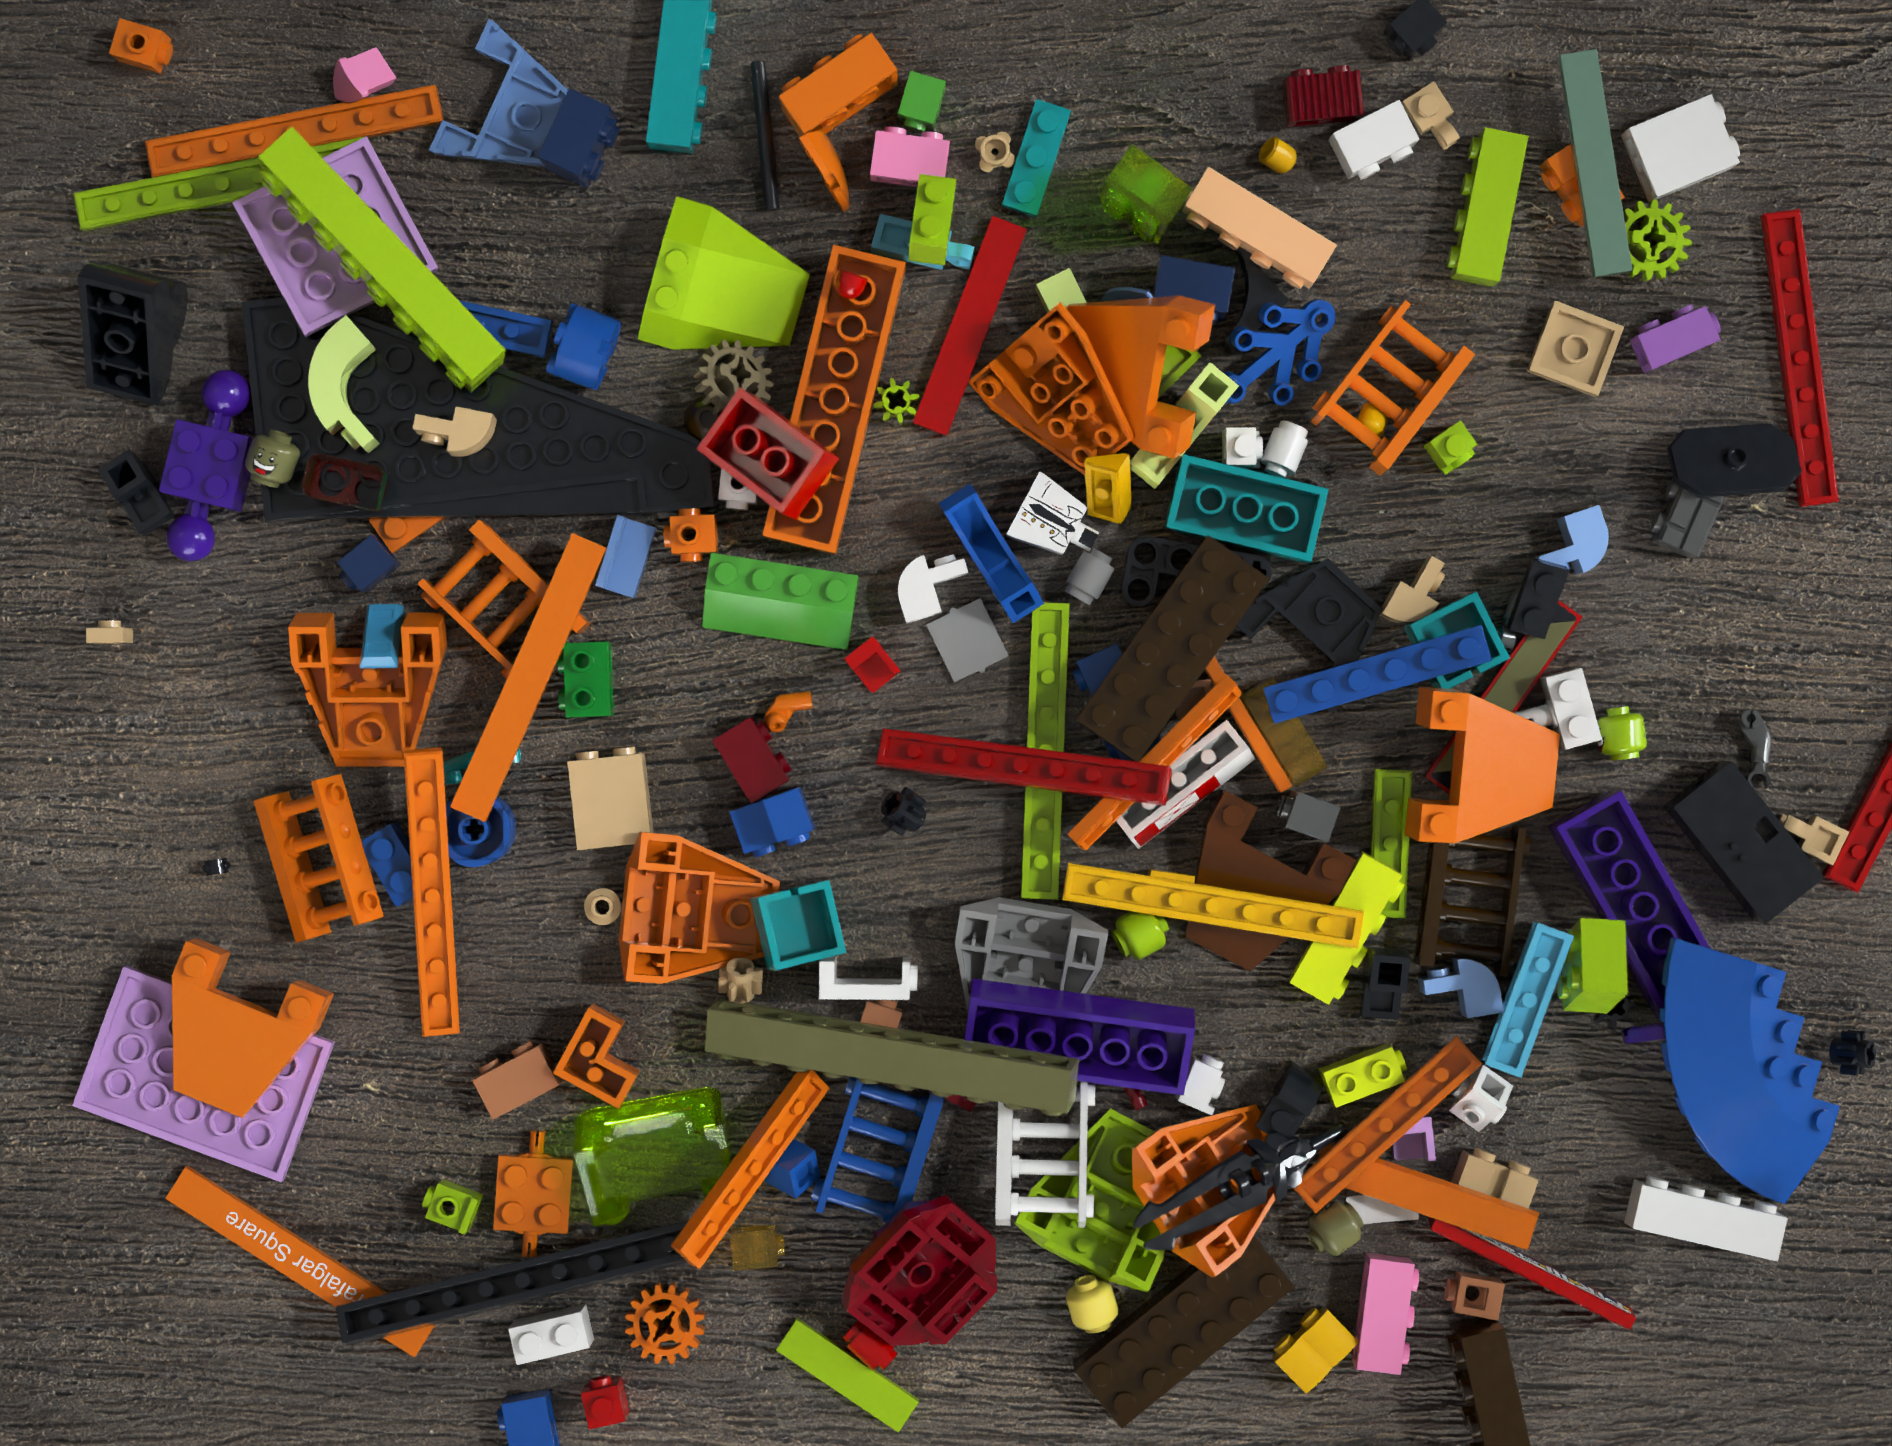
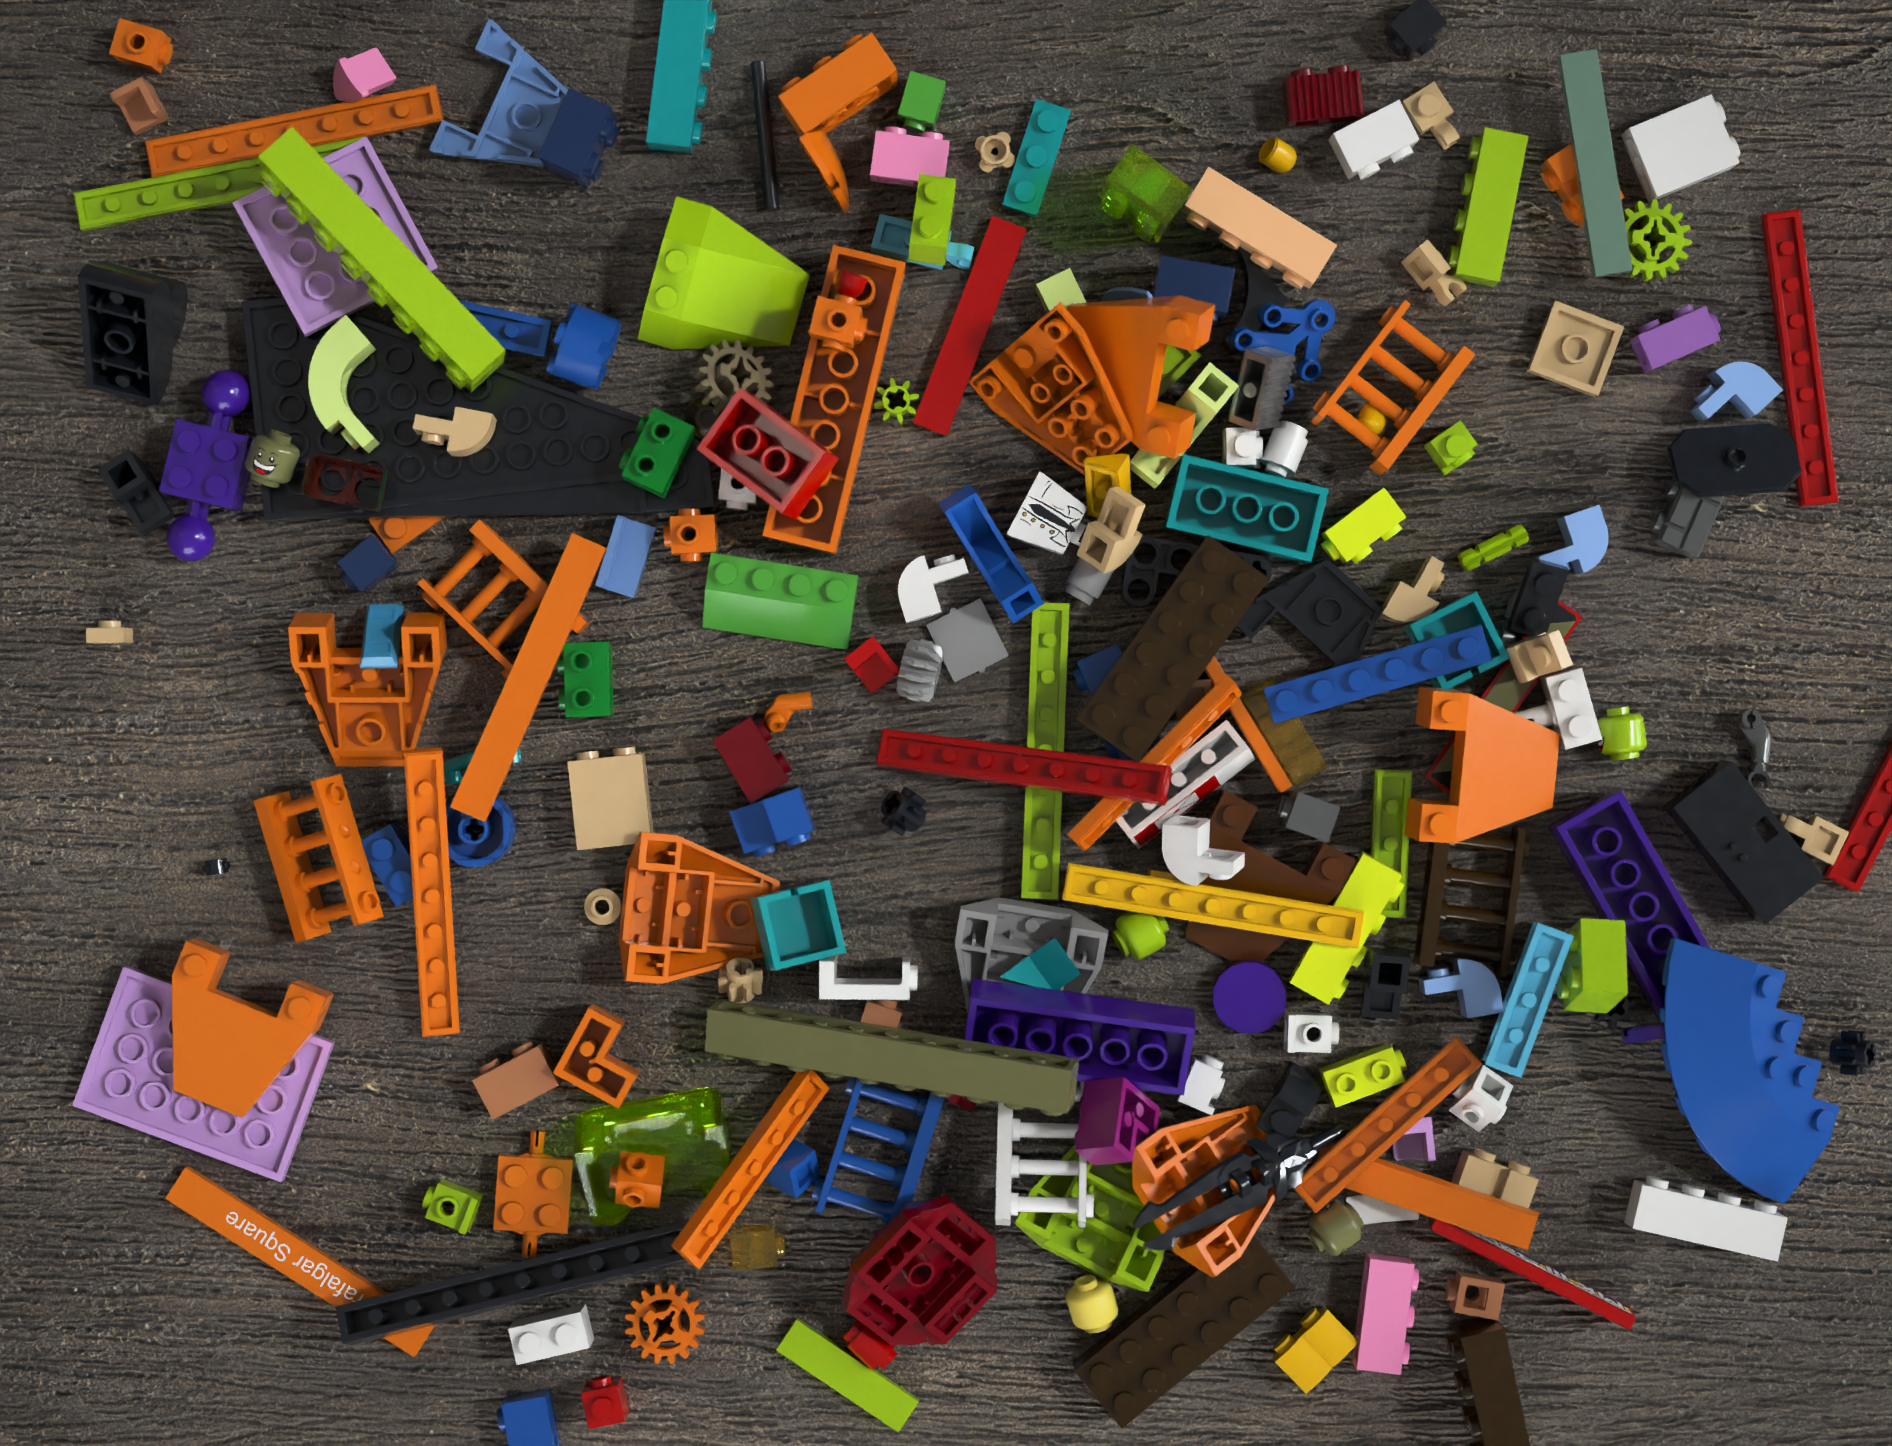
none -> nougat panel [109,77,170,135]
none -> orange brick [609,1151,665,1208]
none -> green brick [619,408,696,499]
none -> orange brick [808,294,868,352]
none -> light grey gear [896,639,944,702]
none -> teal sticker [1000,938,1081,990]
none -> magenta brick [1074,1077,1160,1165]
none -> tan brick [1077,486,1146,574]
none -> white brick [1162,815,1245,886]
none -> dark purple tile [1213,959,1286,1034]
none -> flat silver brick [1228,346,1296,431]
none -> white brick [1283,1012,1339,1053]
none -> neon yellow brick [1320,488,1406,564]
none -> tan plate [1401,240,1467,306]
none -> lime axle [1458,524,1529,571]
none -> tan brick [1505,630,1573,683]
none -> light blue brick [1689,362,1783,422]

